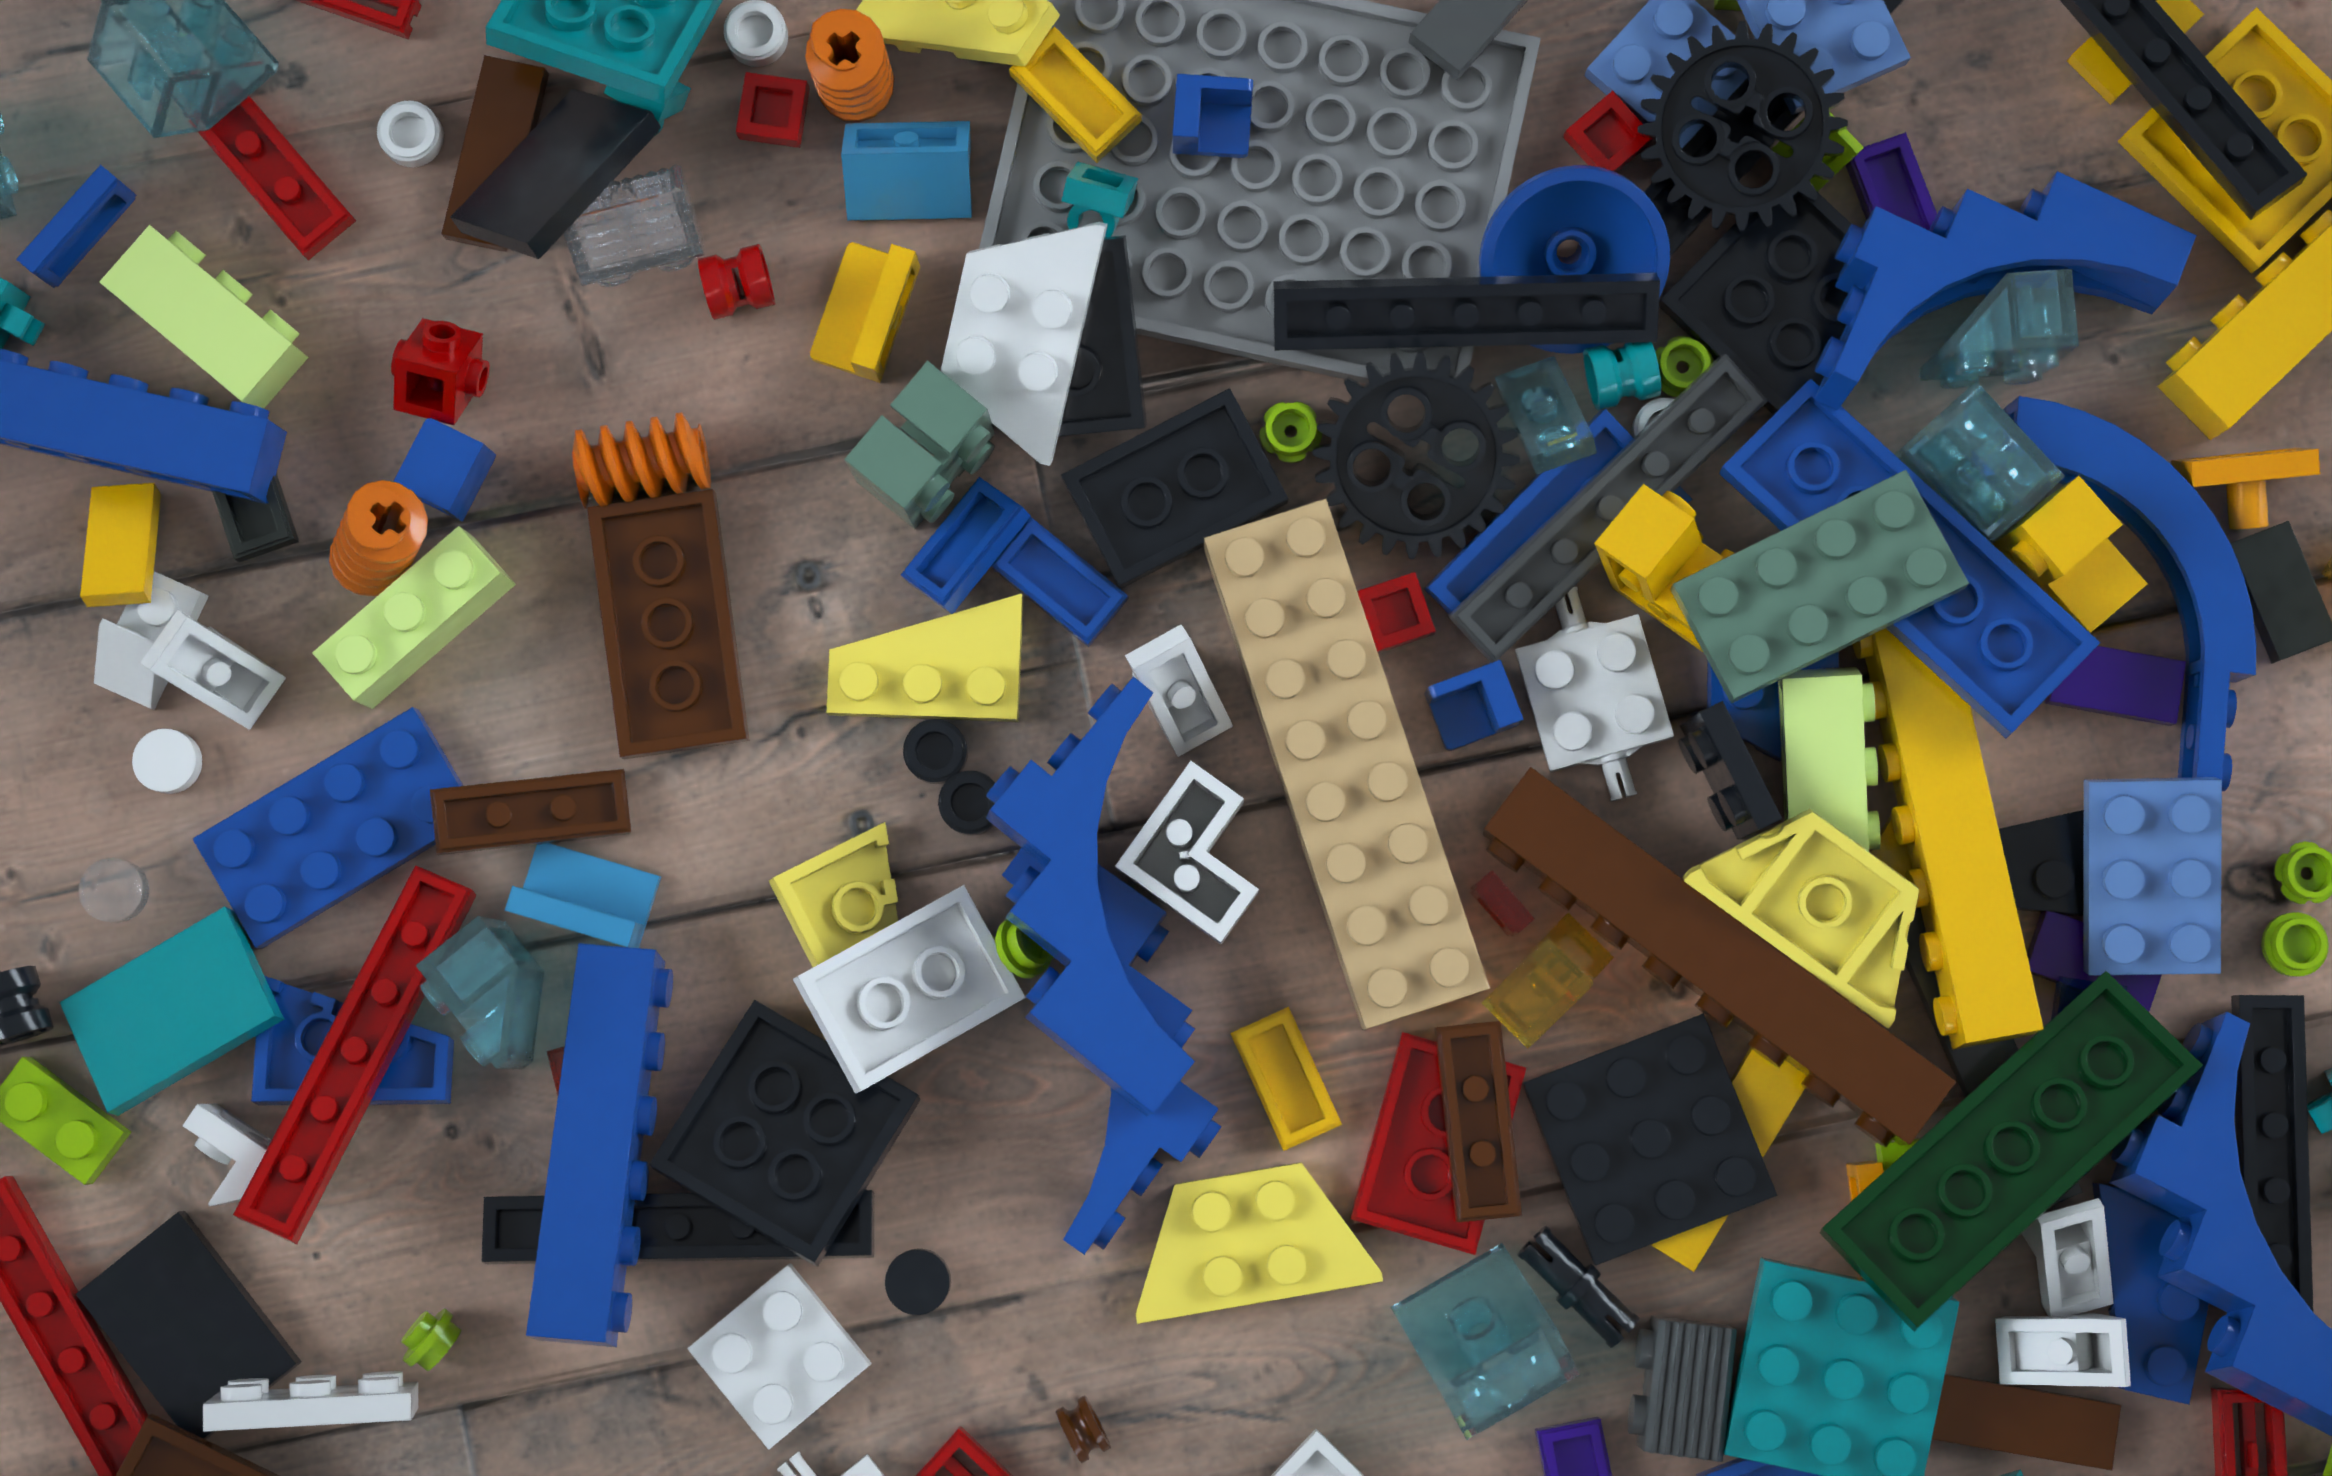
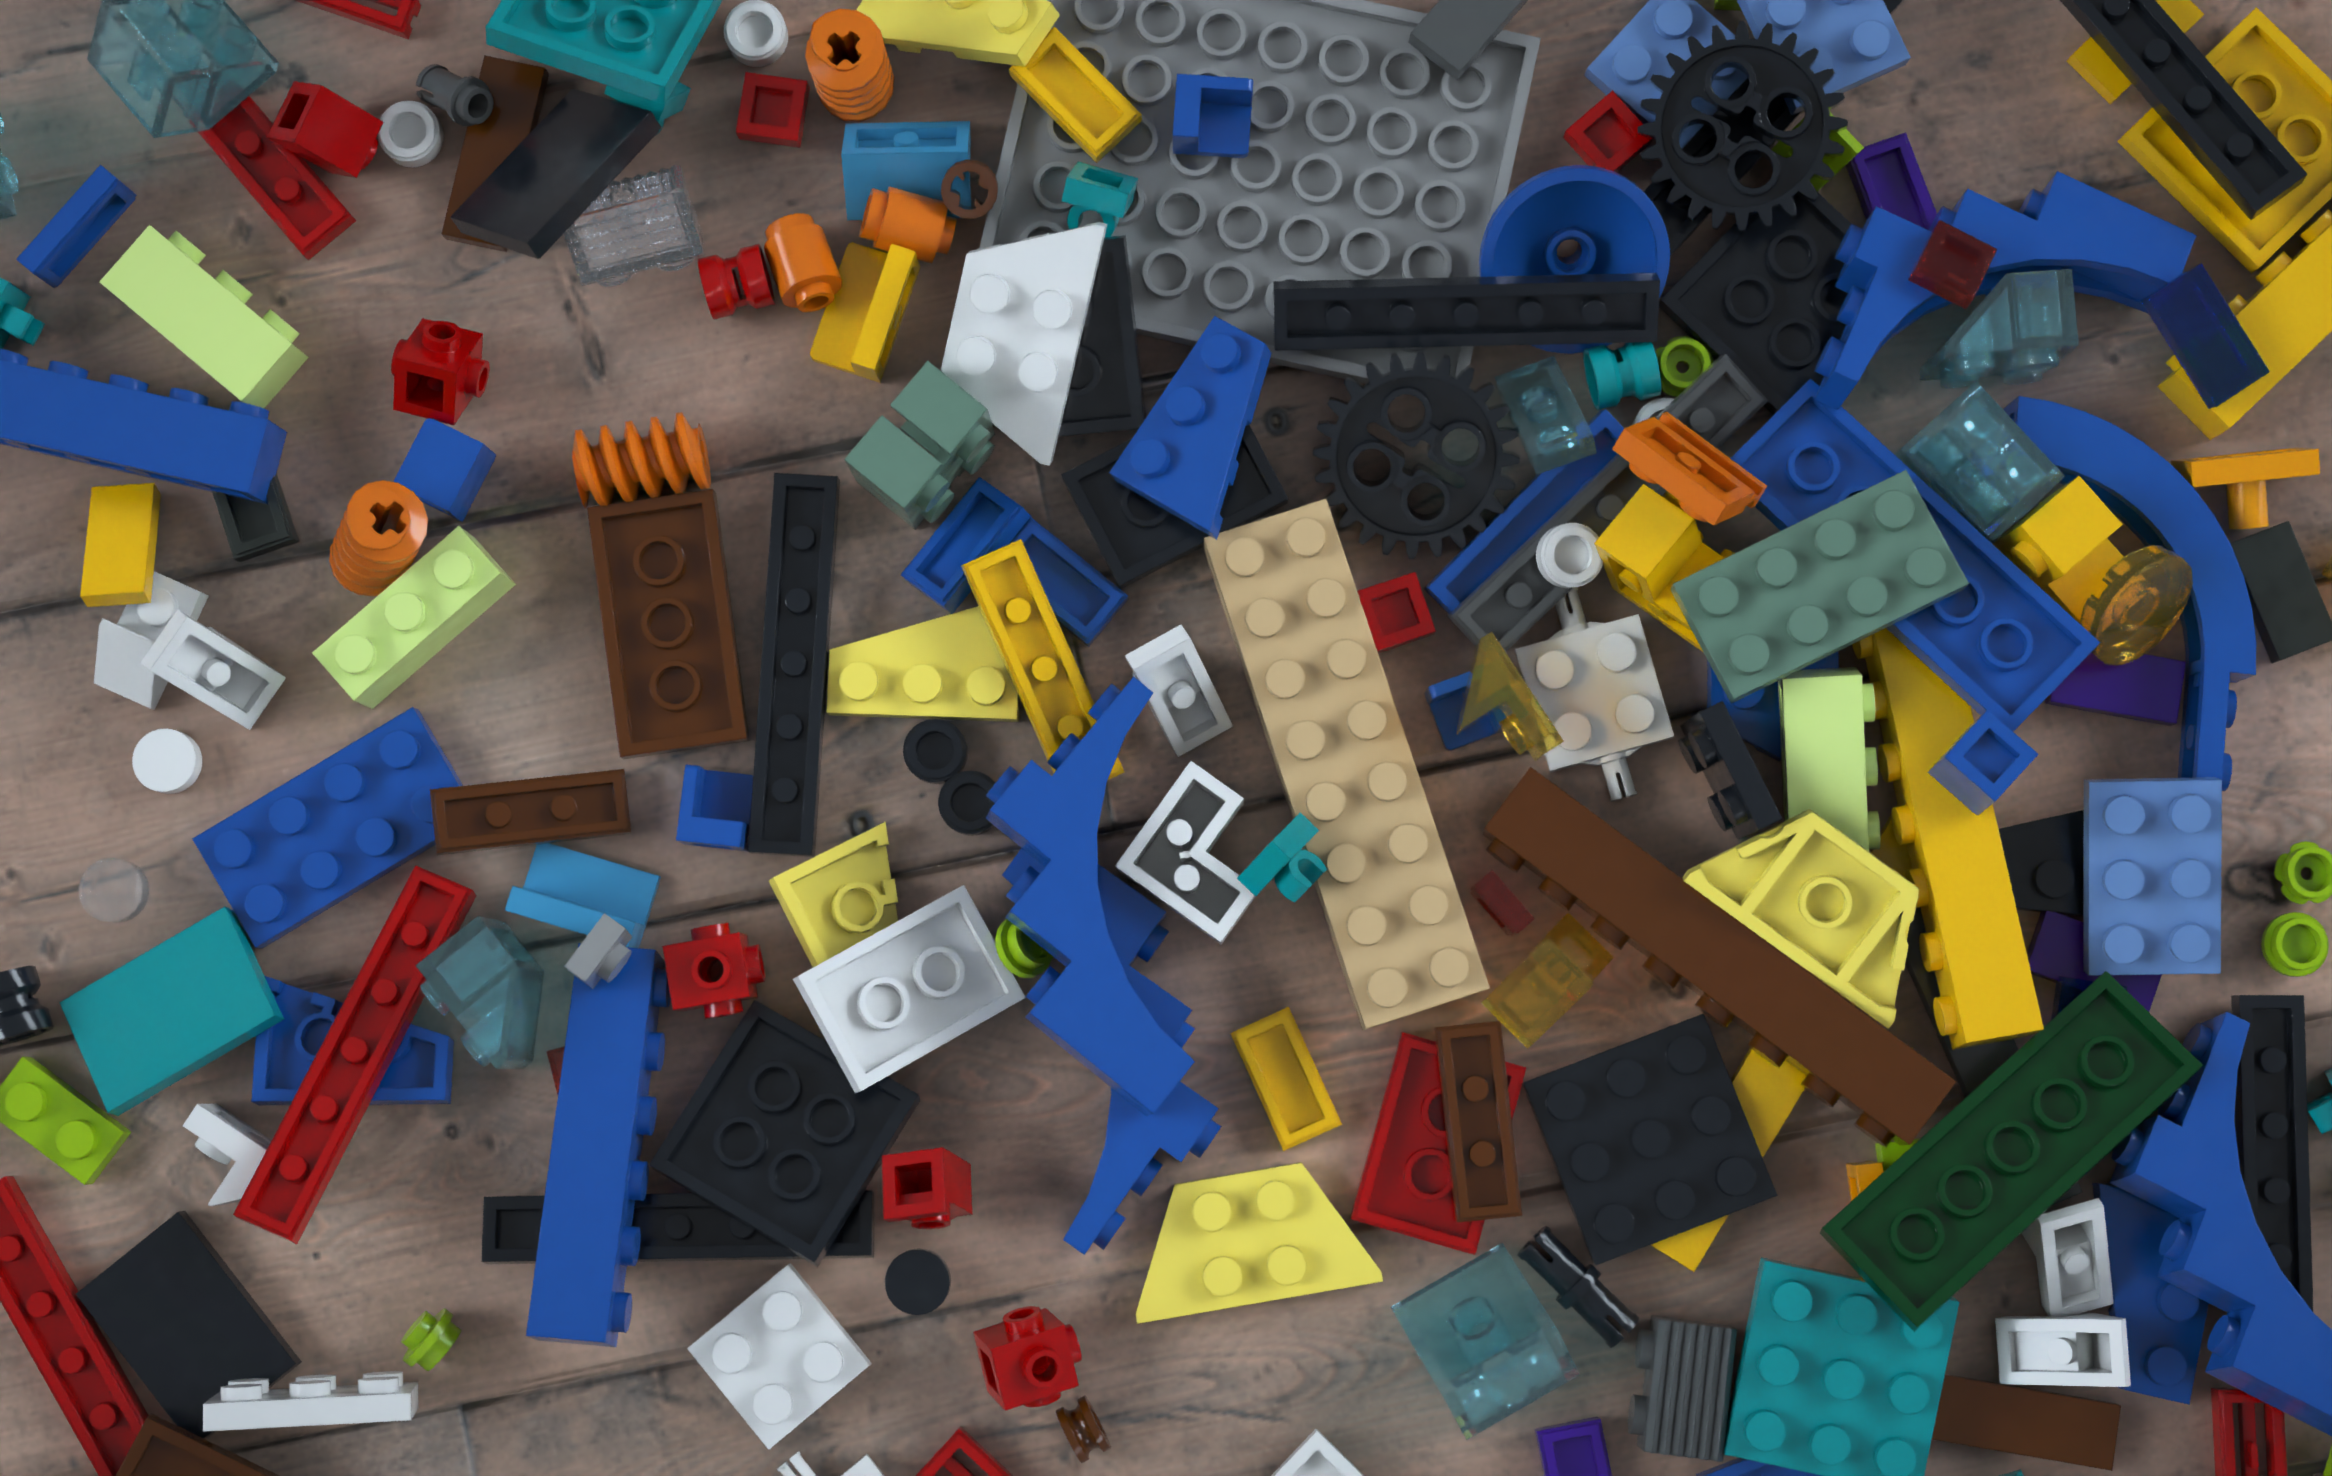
lime plate [1260,402,1322,463] -> none
none -> red brick [267,81,384,178]
none -> dark grey pin [416,64,494,126]
none -> light grey plate [564,913,632,989]
none -> red brick [662,923,766,1019]
none -> blue panel [676,764,753,852]
none -> black plate [748,473,840,857]
none -> orange brick [764,213,842,312]
none -> orange brick [859,186,957,264]
none -> red brick [882,1147,973,1229]
none -> reddish brown bush [941,159,998,219]
none -> yellow tile [961,539,1125,780]
none -> red brick [973,1306,1082,1411]
none -> blue wing [1109,316,1272,540]
none -> teal tile [1237,812,1327,902]
none -> clear yellow slope [1456,632,1564,762]
none -> white tile [1536,523,1603,588]
none -> orange plate [1612,412,1767,526]
none -> clear red tile [1908,220,1997,309]
none -> blue panel [1928,710,2038,815]
none -> clear yellow tile [2080,545,2193,665]
none -> clear blue tile [2141,263,2270,409]

